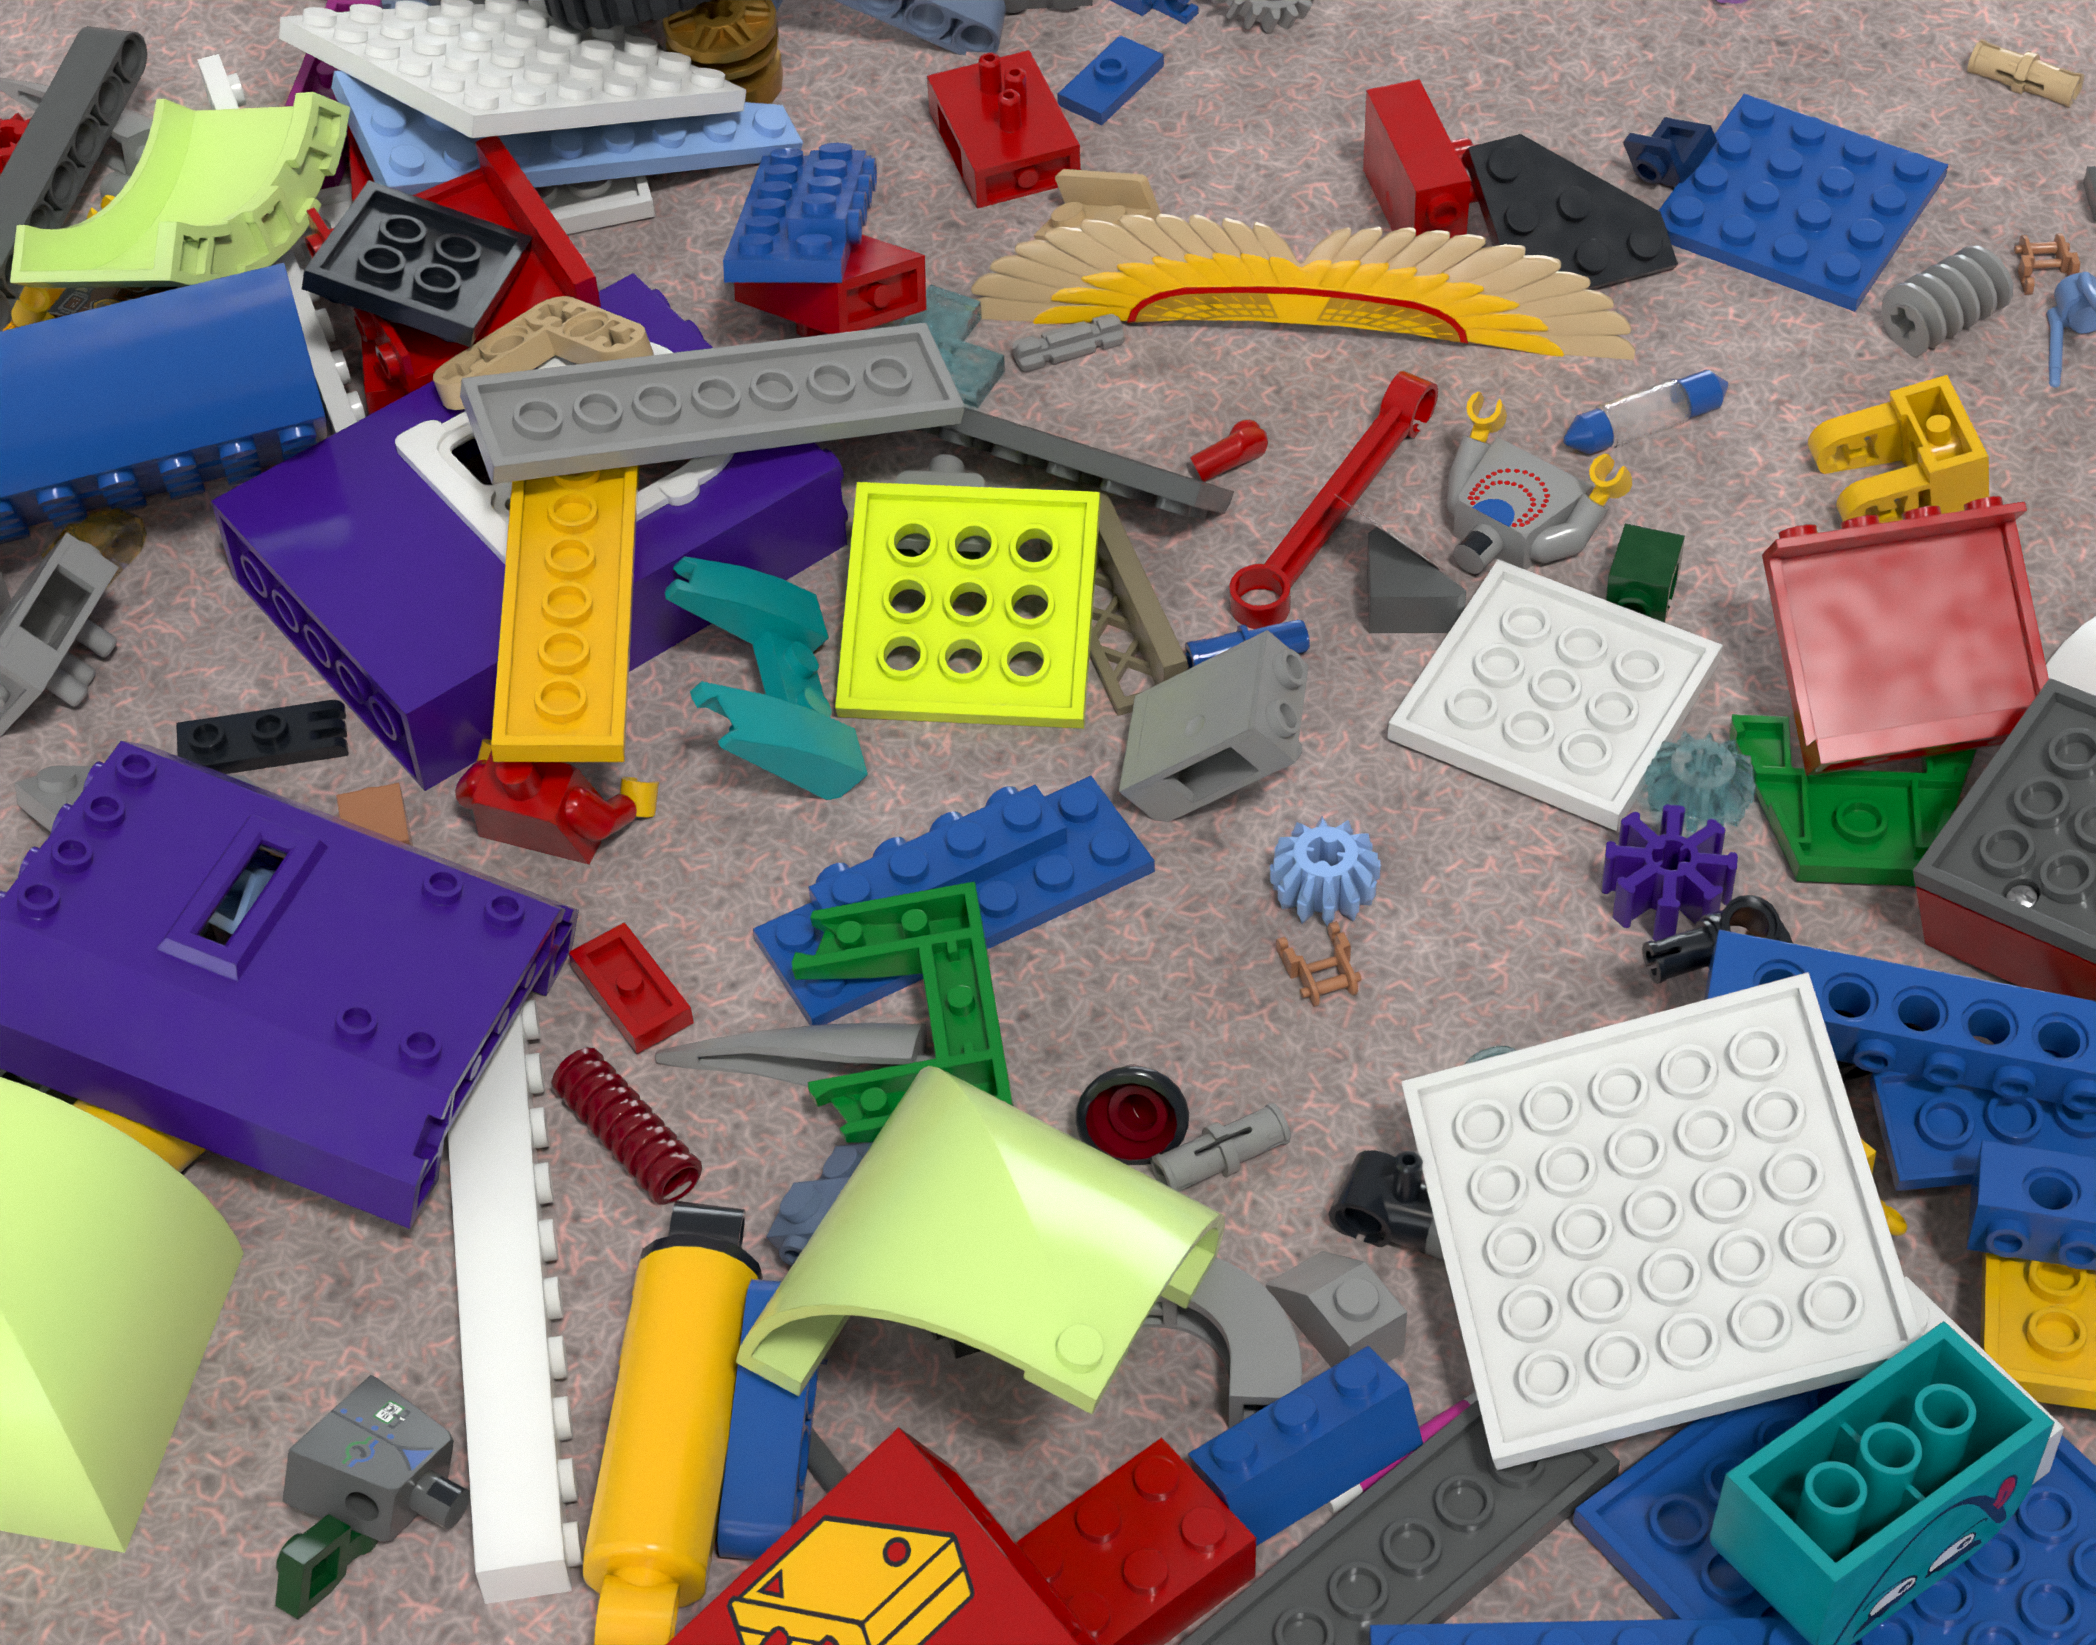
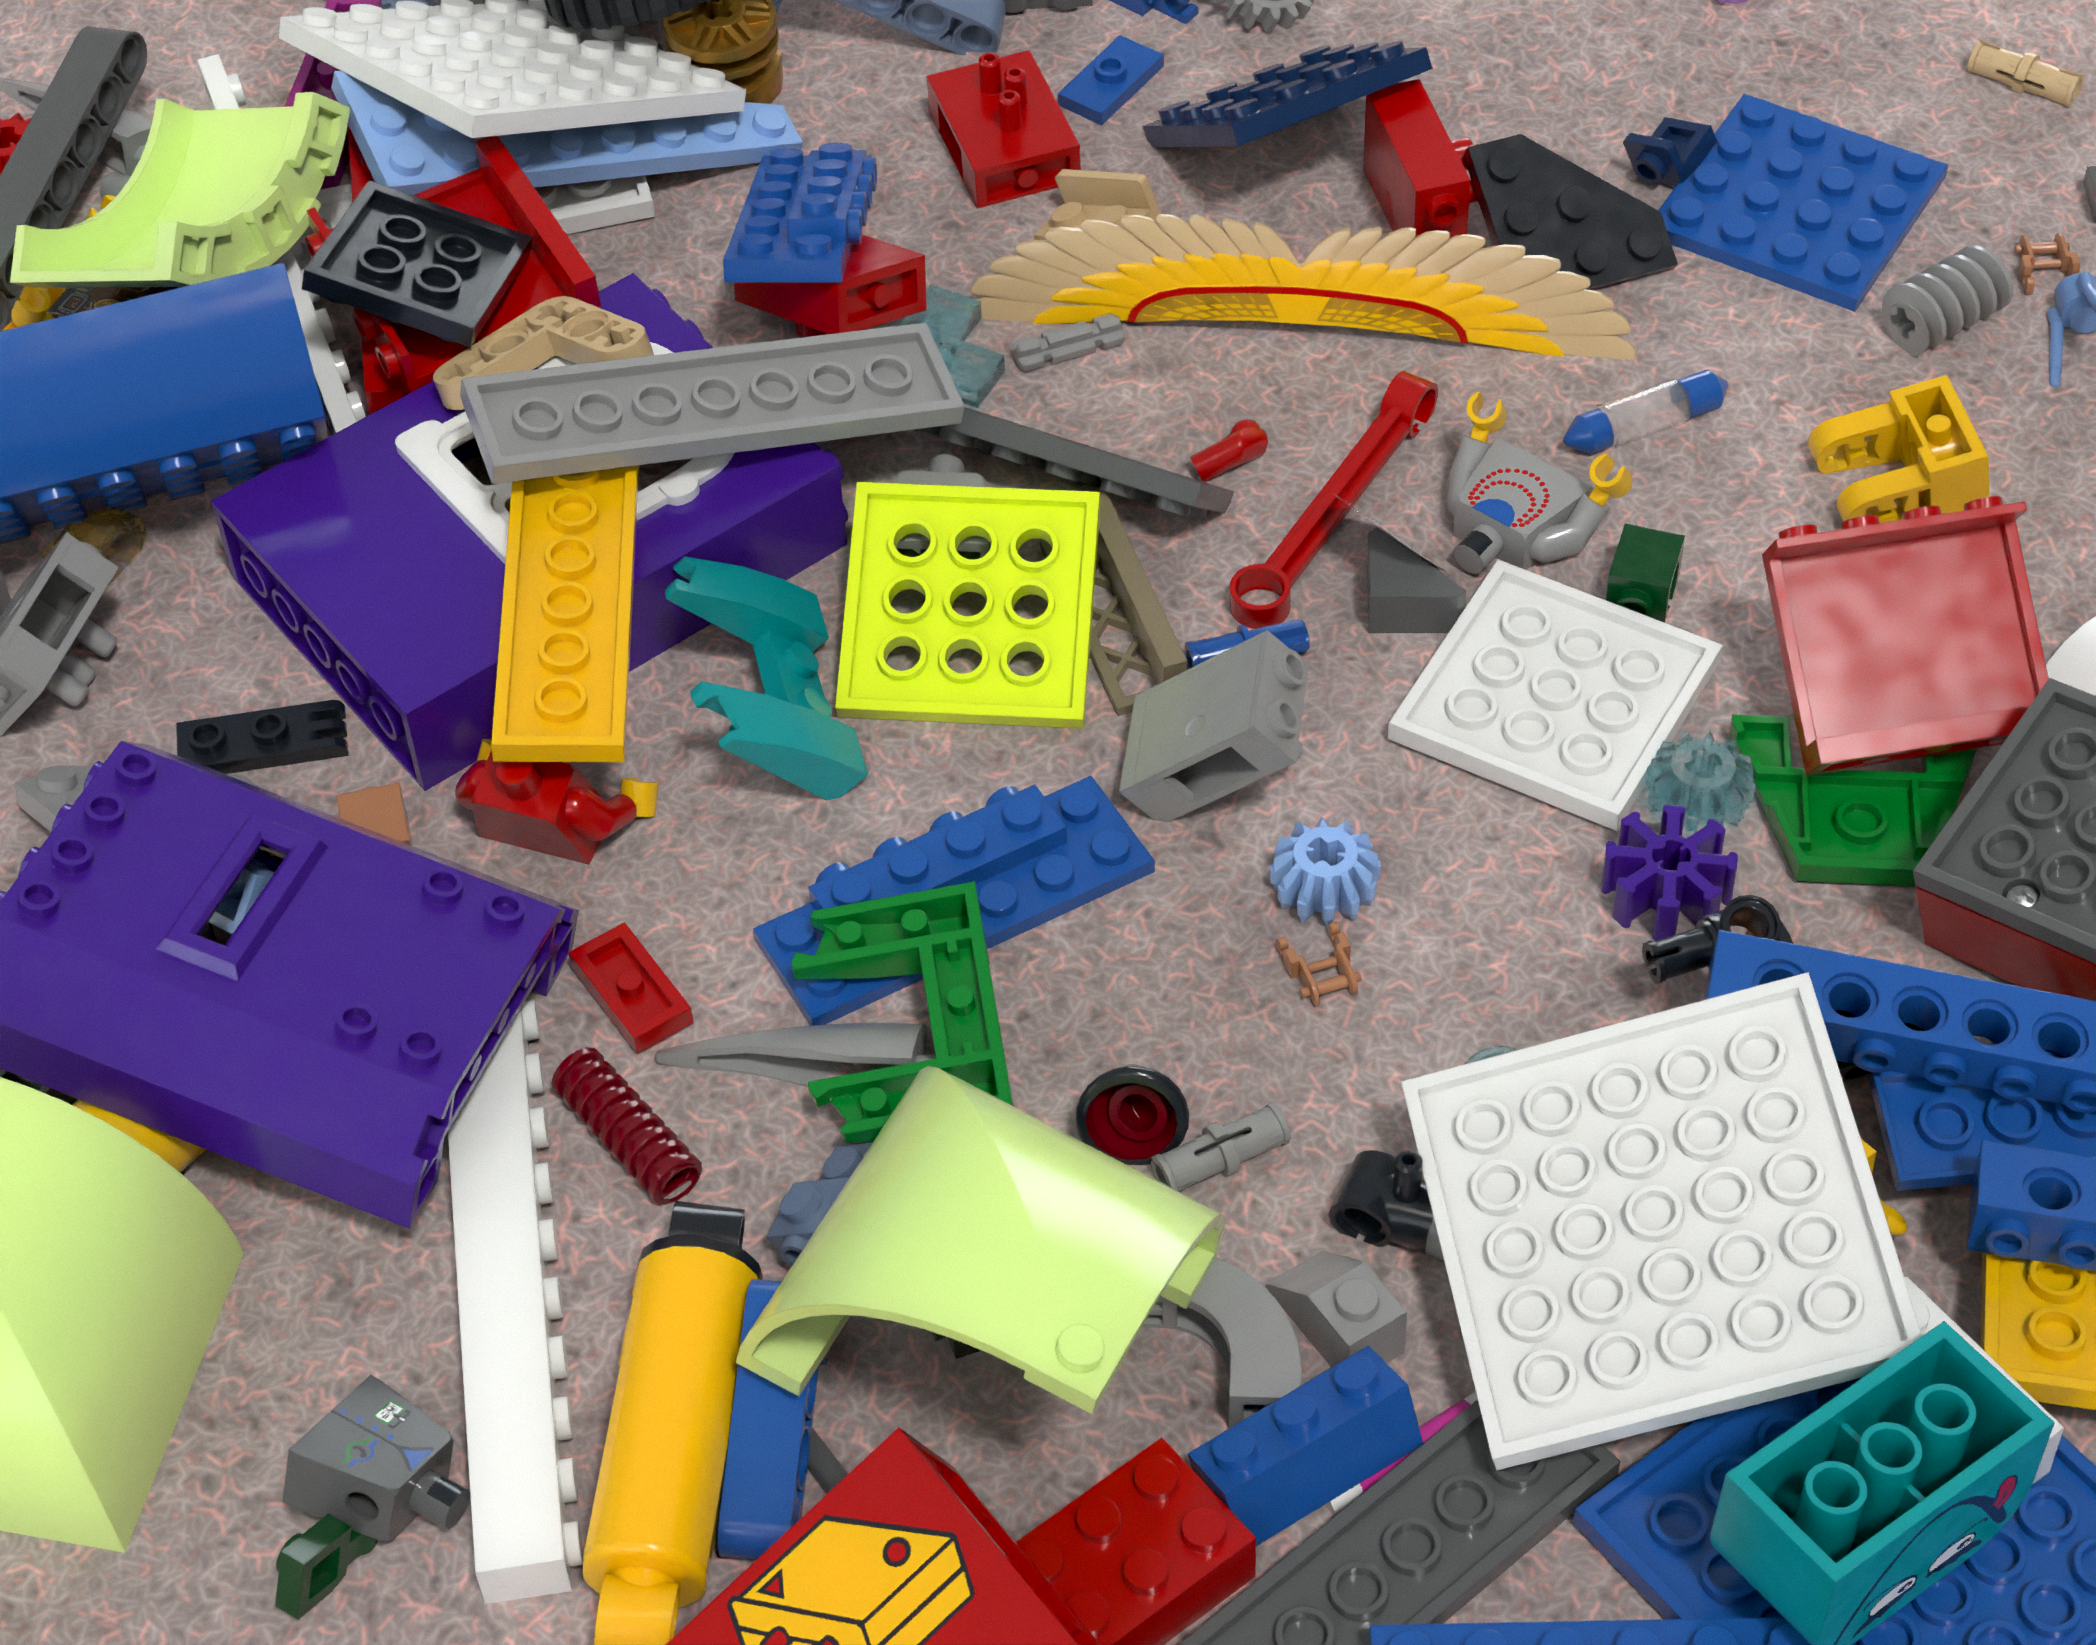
none -> dark blue plate [1143,41,1433,147]

